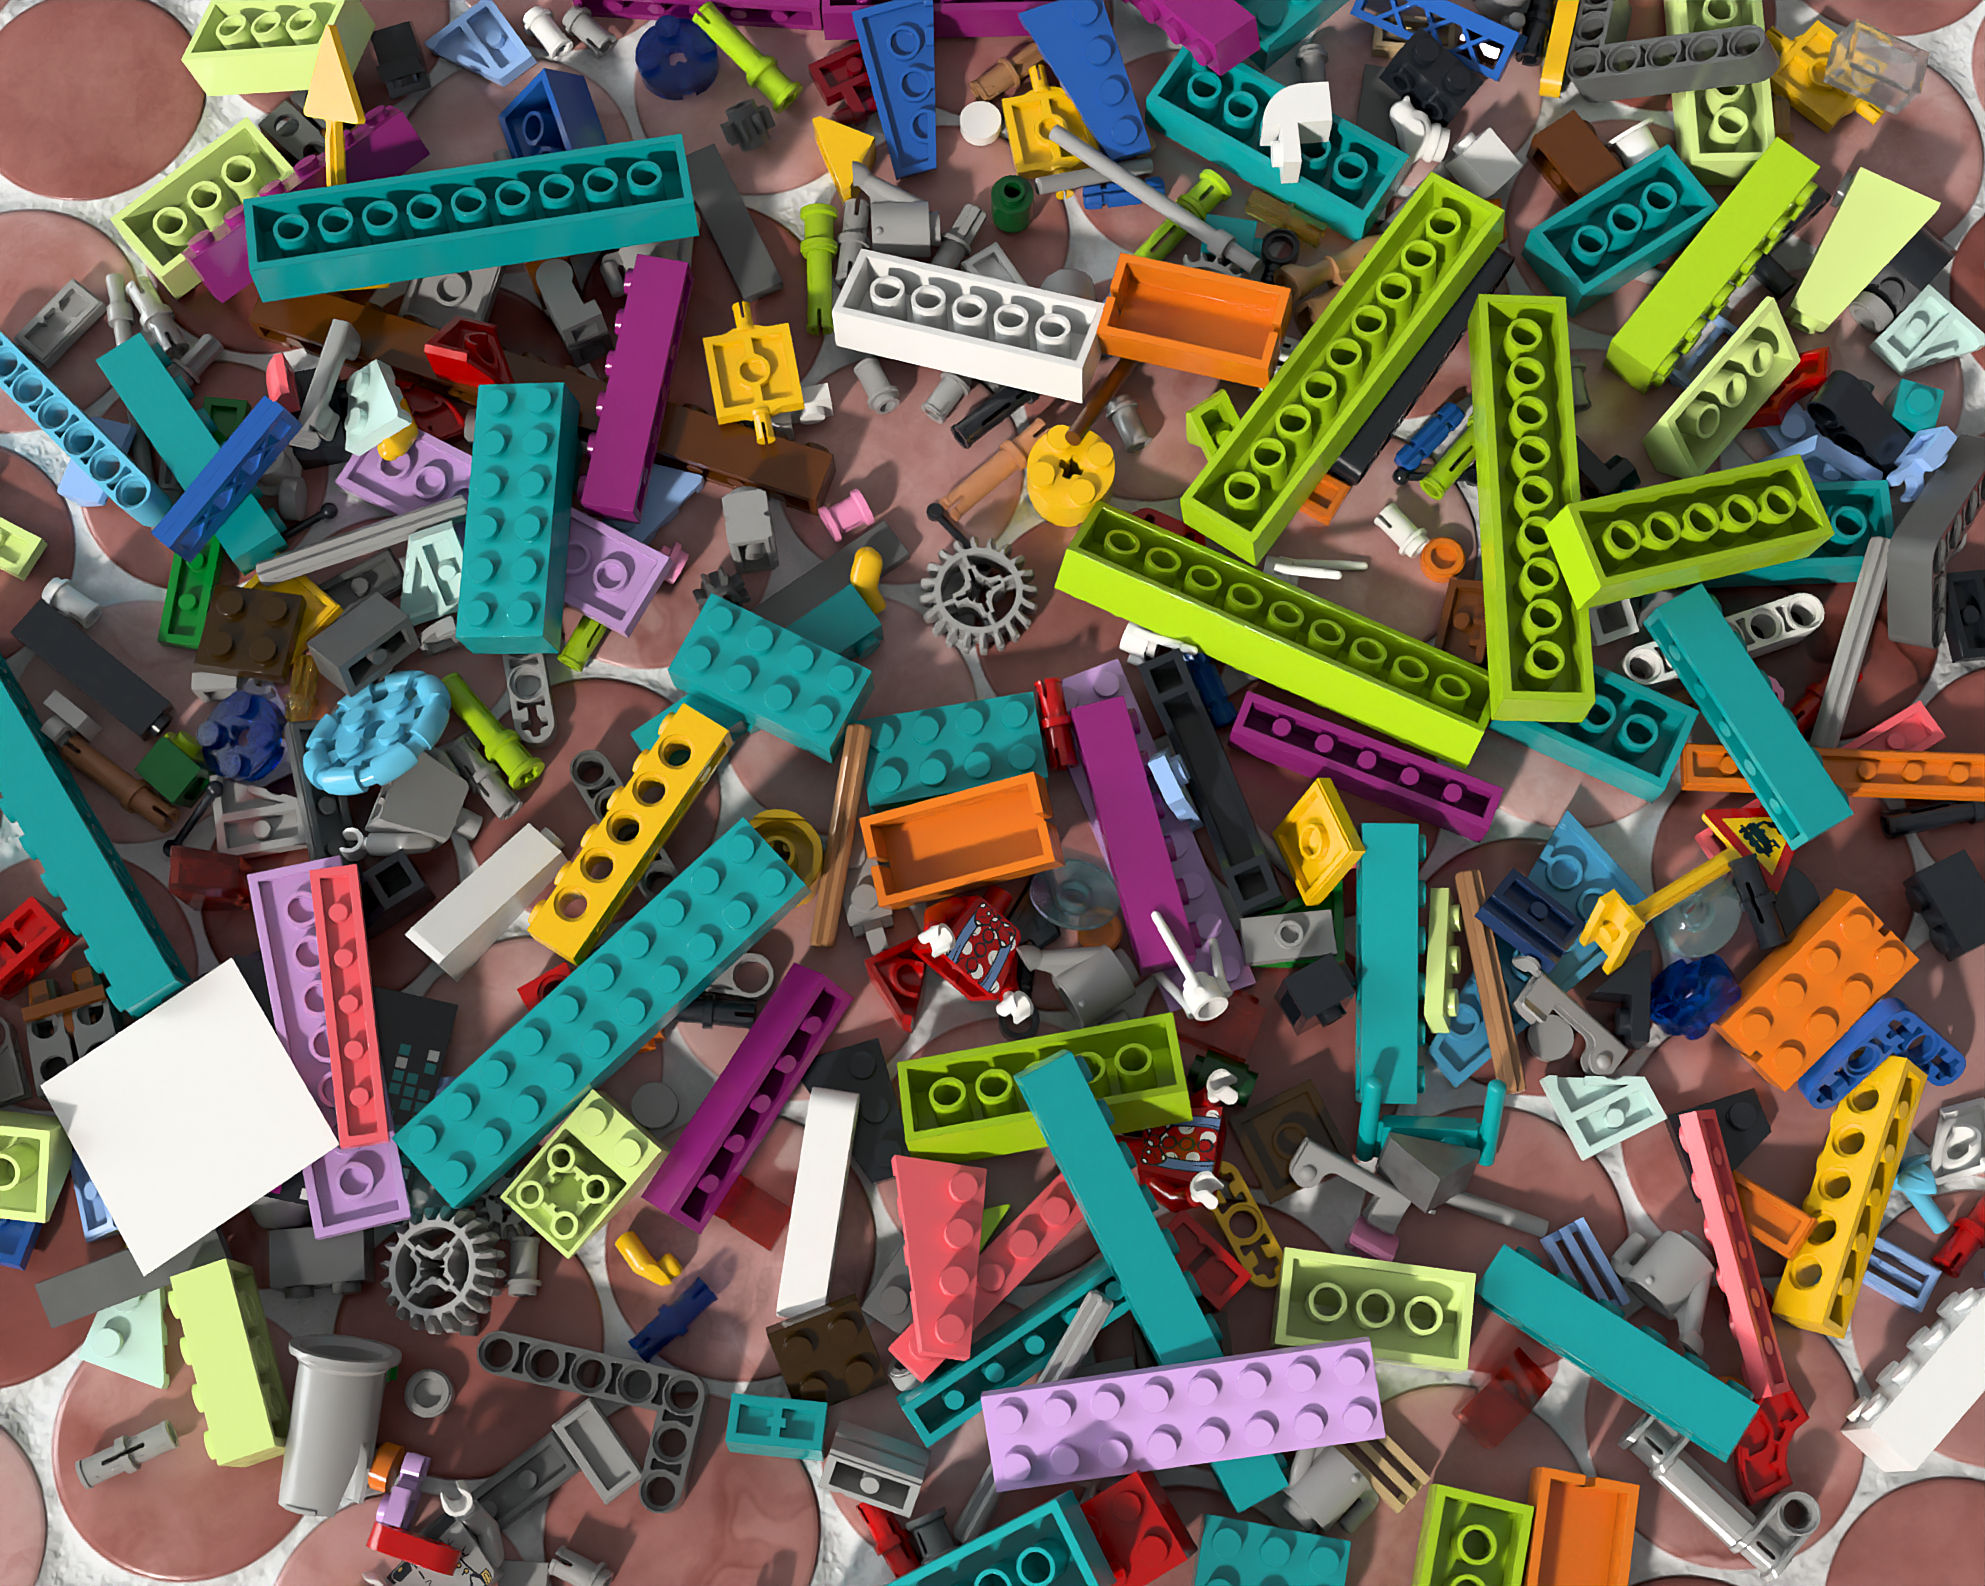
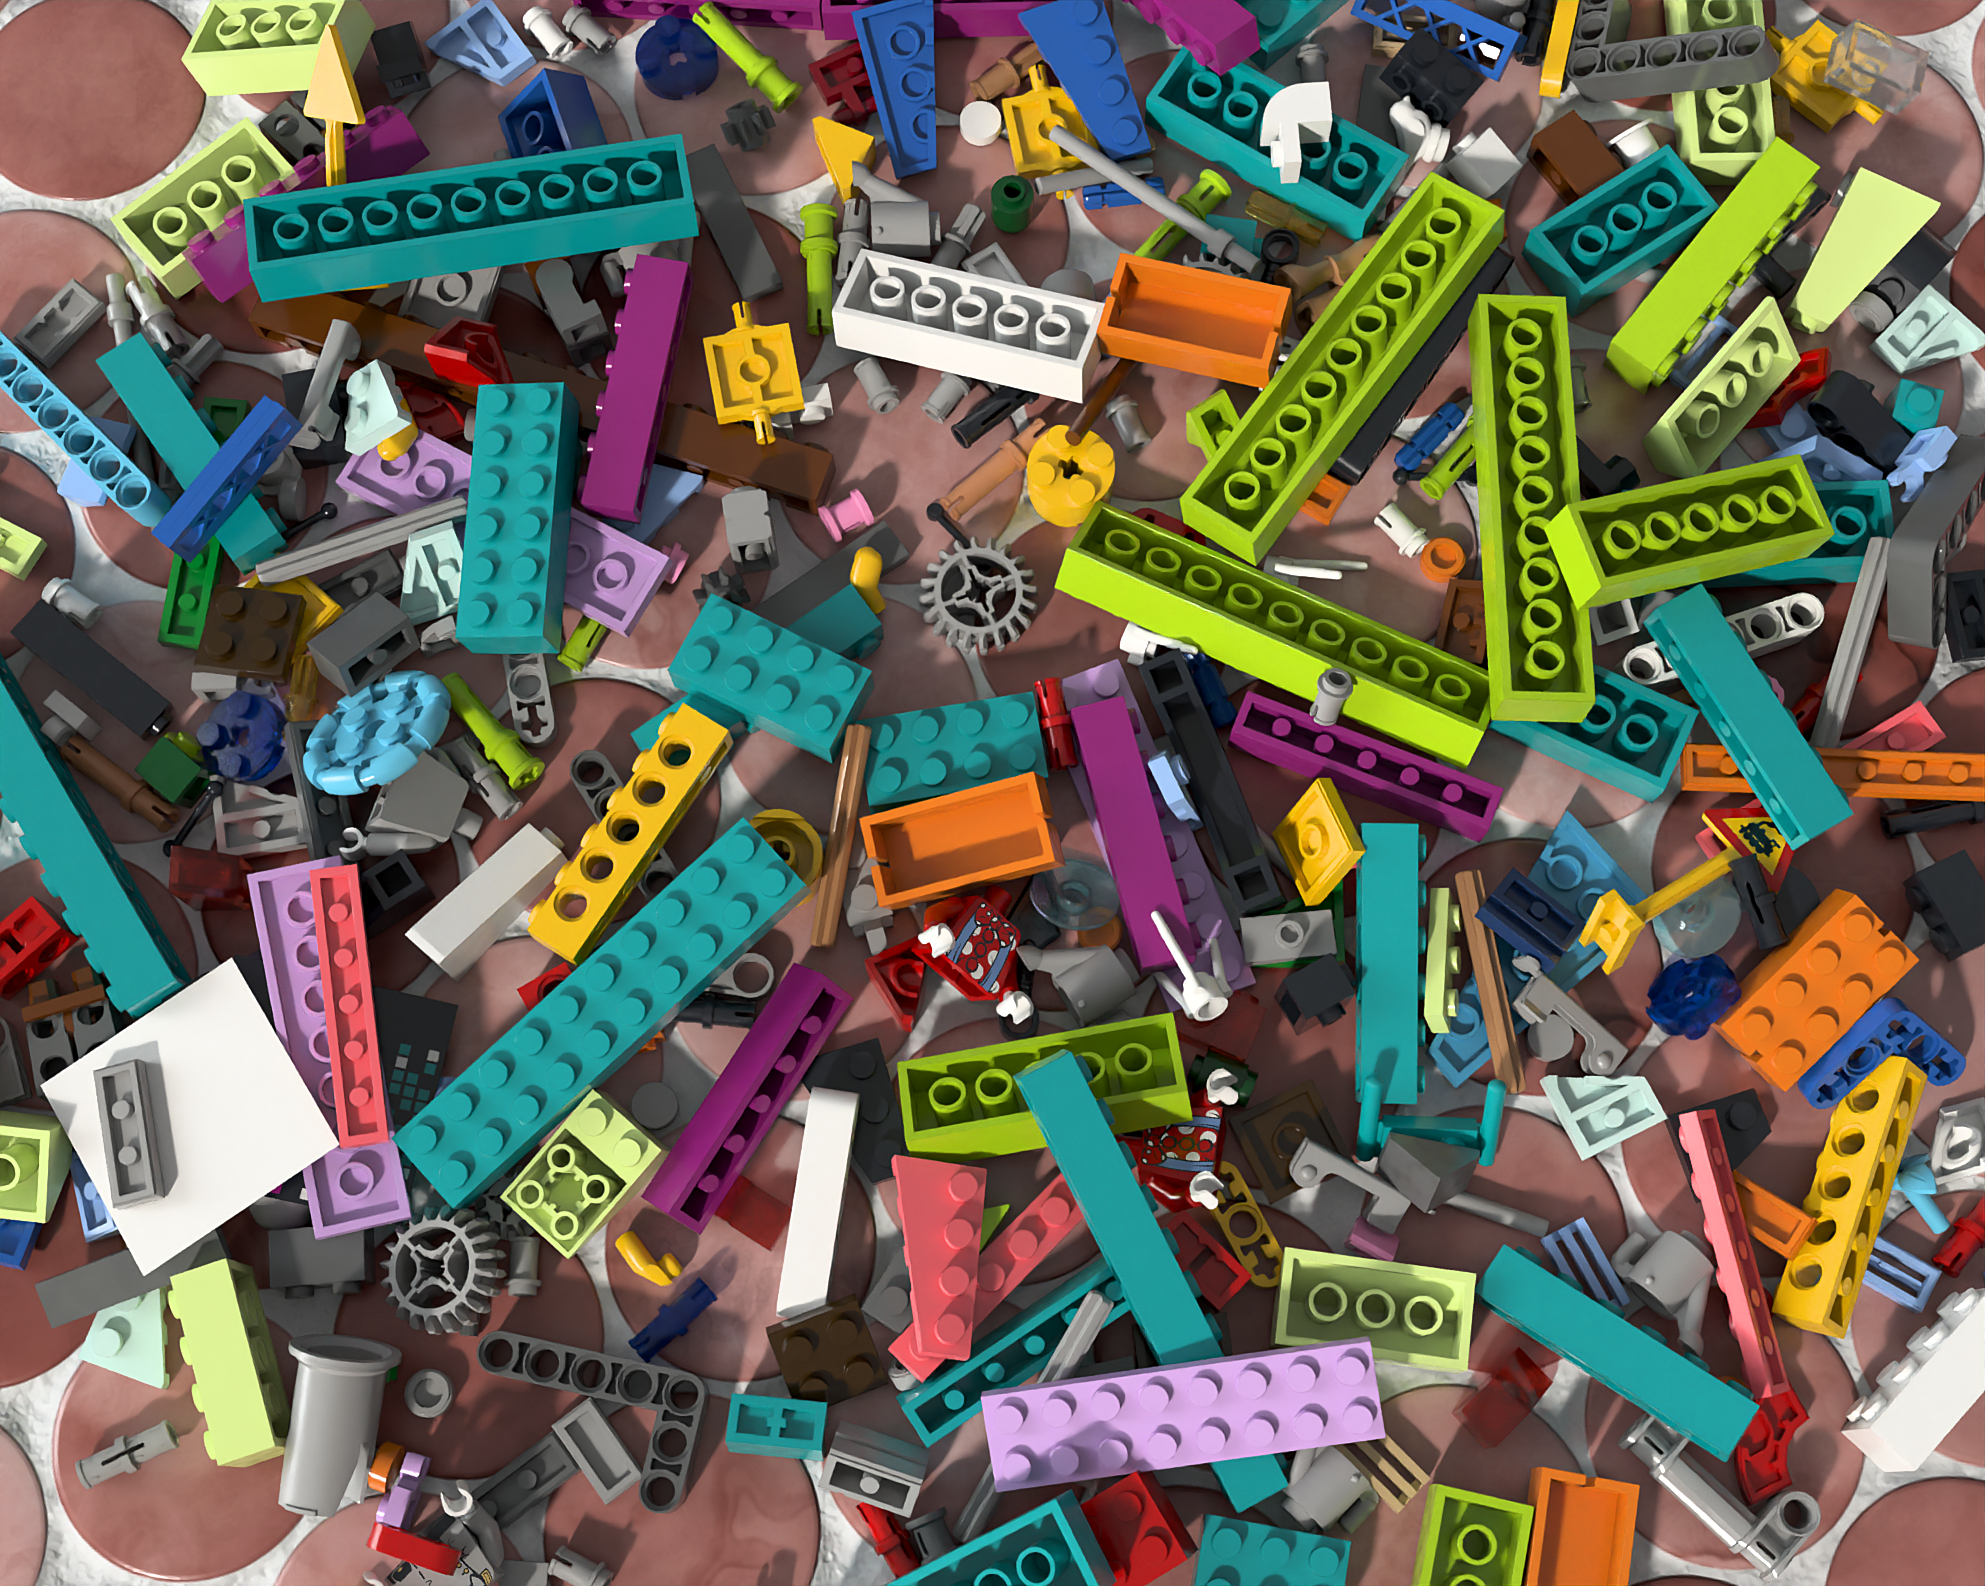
coral slope [266,353,301,413] -> none
black slope [1586,950,1652,1050] -> none
none -> light grey tile [93,1059,165,1210]
none -> light grey pin [1310,668,1353,726]

